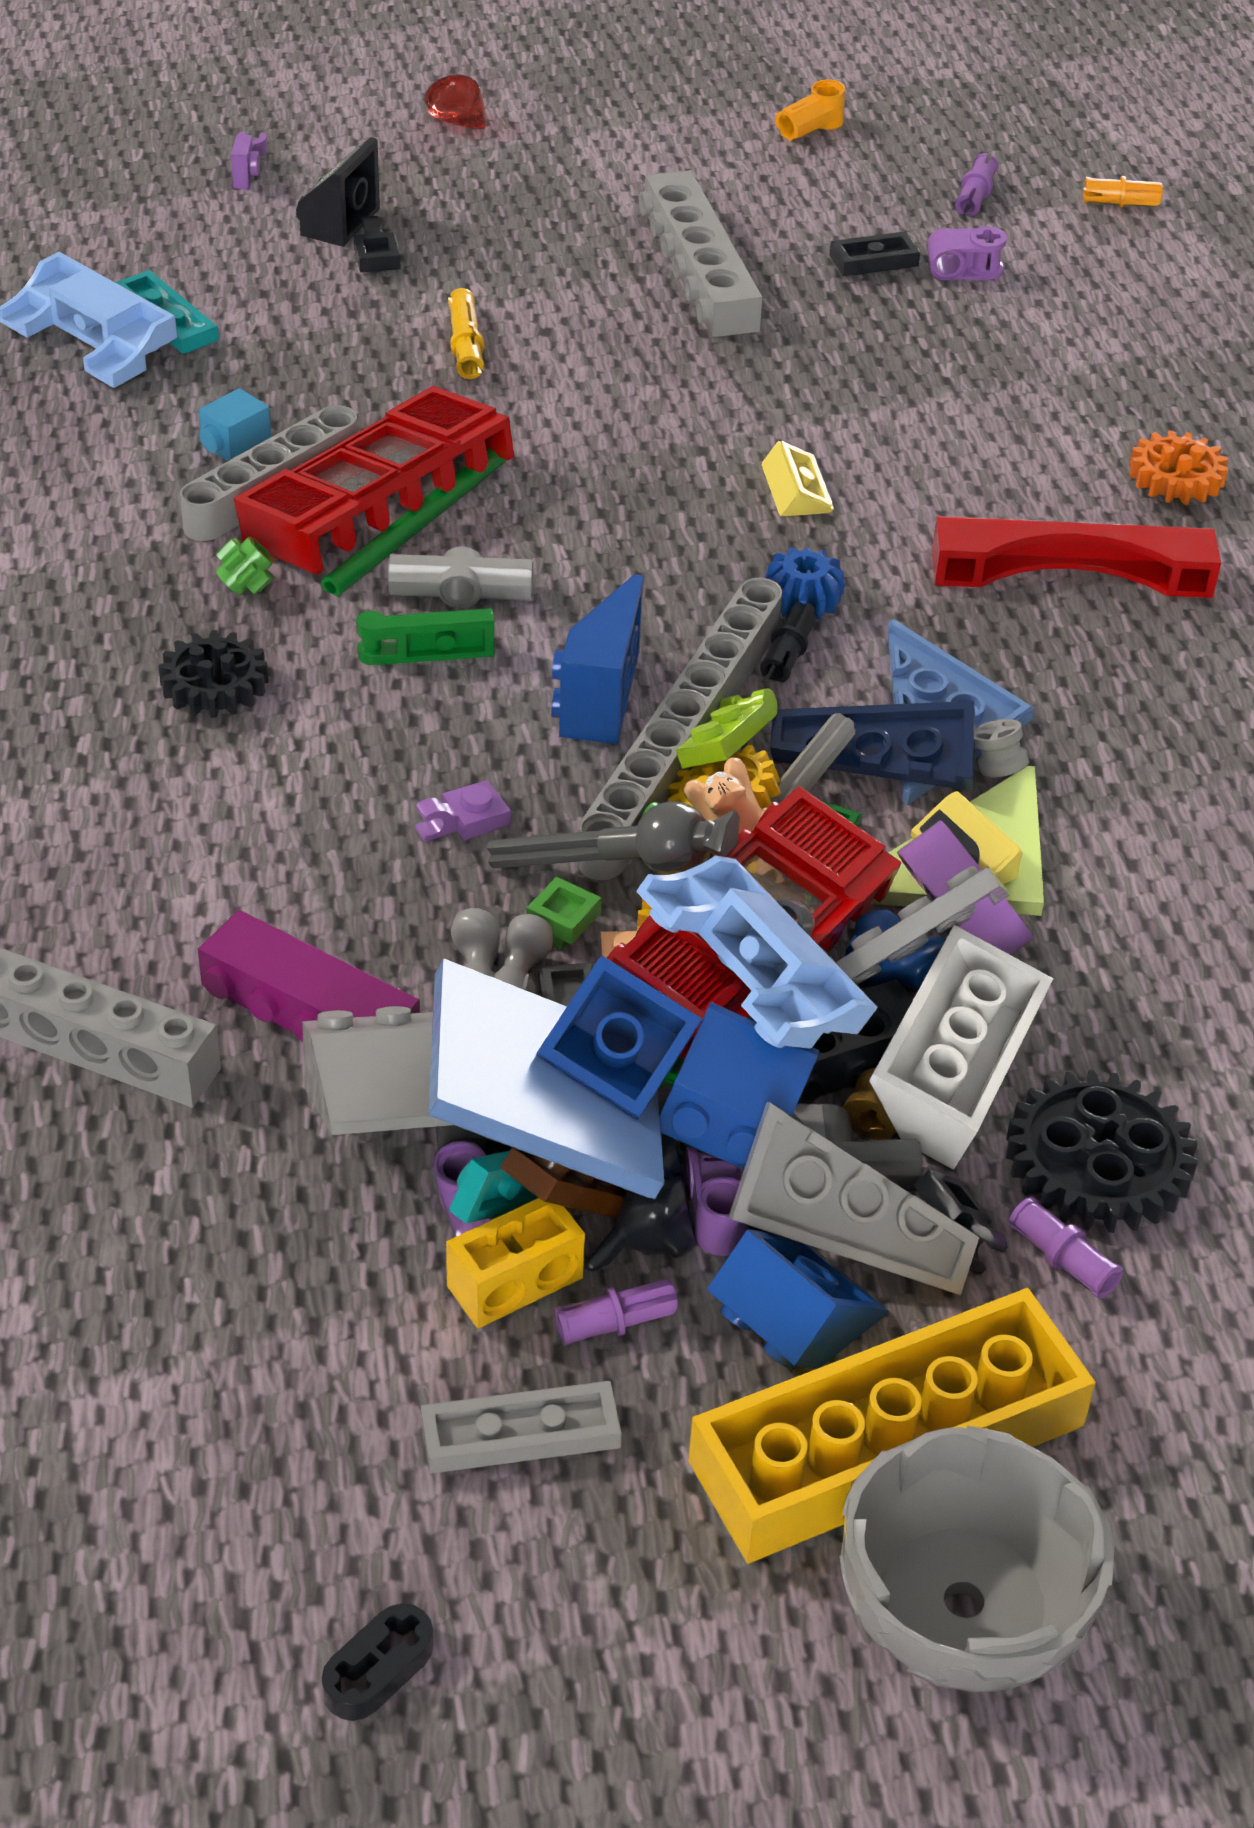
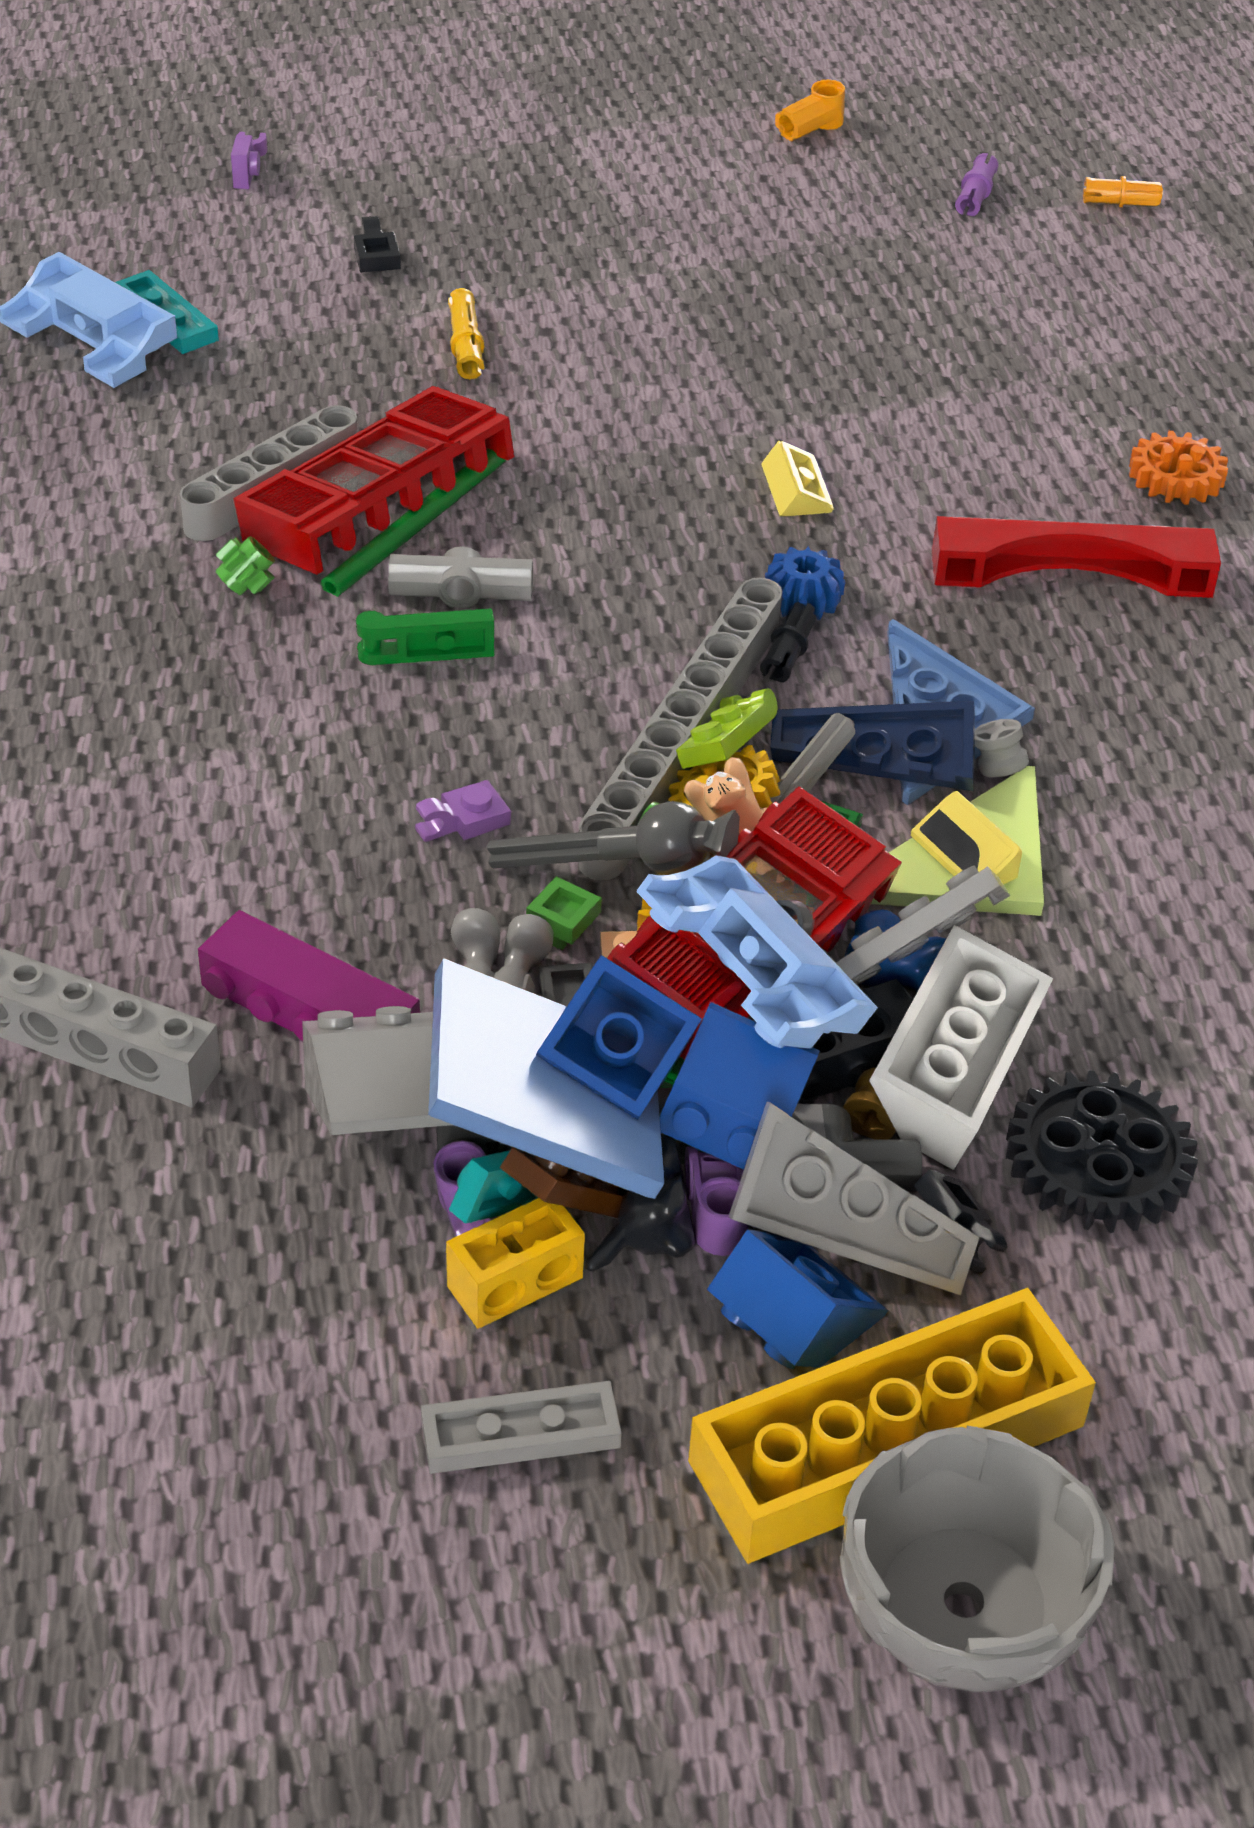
black gear [159,630,269,718] -> none
dark azure brick [198,388,271,461] -> none
black slope [296,137,380,247] -> none
black beam [321,1603,434,1721] -> none
clear red piece [424,74,486,129] -> none
blue slope [551,575,644,744] -> none
medium lavender axle [553,1279,678,1346] -> none
light grey brick [639,170,763,337] -> none
black plate [829,231,921,276] -> none
medium lavender beam [897,820,1033,955] -> none
medium lavender piece [926,226,1007,280] -> none
medium lavender pin [1009,1197,1123,1299] -> none

